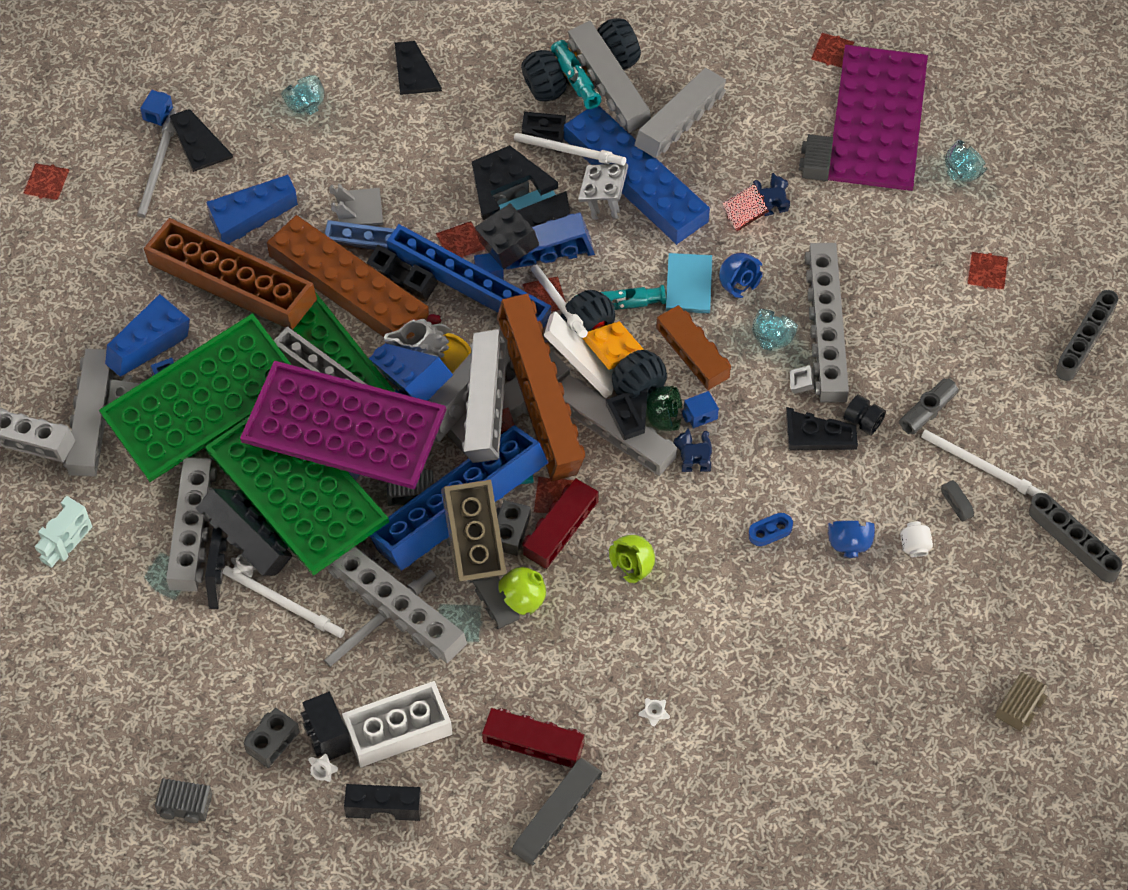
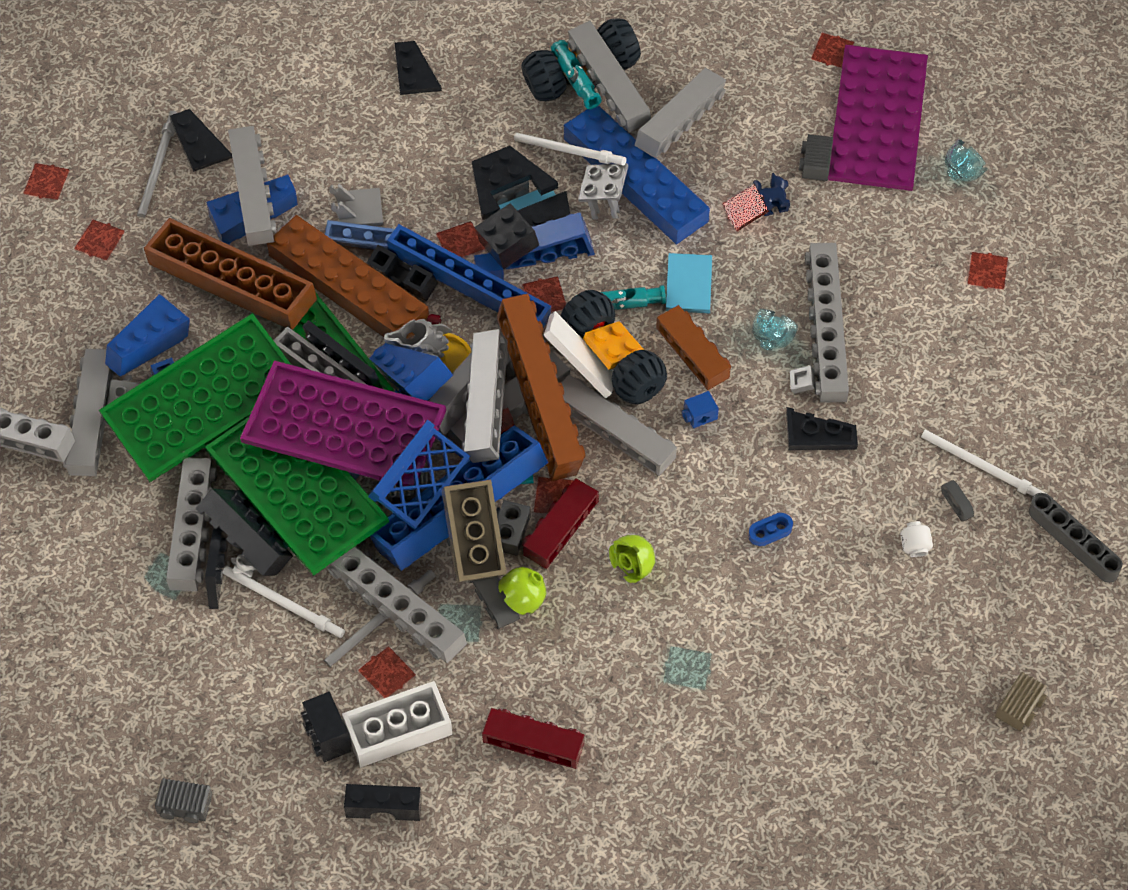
light aqua hips [35,496,92,568] -> none
blue brick [140,90,173,126] -> none
dark grey brick [244,707,300,768] -> none
clear light blue cylinder [281,75,325,115] -> none
white plate [308,754,338,782] -> none
dark grey beam [511,758,603,866] -> none
black wing [522,111,566,153] -> none
white bar [531,265,588,338] -> none
black wing [606,388,648,440] -> none
white plate [638,698,670,727] -> none
clear green cylinder [646,386,683,431] -> none
dark blue animal [673,428,712,472] -> none
blue cylinder [719,252,763,298] -> none
blue cylinder [828,521,875,558] -> none
black wheel [843,394,886,435] -> none
dark grey piece [899,378,959,435] -> none
dark grey beam [1056,290,1119,381] -> none
none -> clear red piece [75,220,125,260]
none -> light grey brick [228,126,277,246]
none -> black plate [303,320,383,389]
none -> clear red piece [358,646,416,698]
none -> blue fence [368,420,470,529]
none -> clear light blue piece [663,646,712,690]

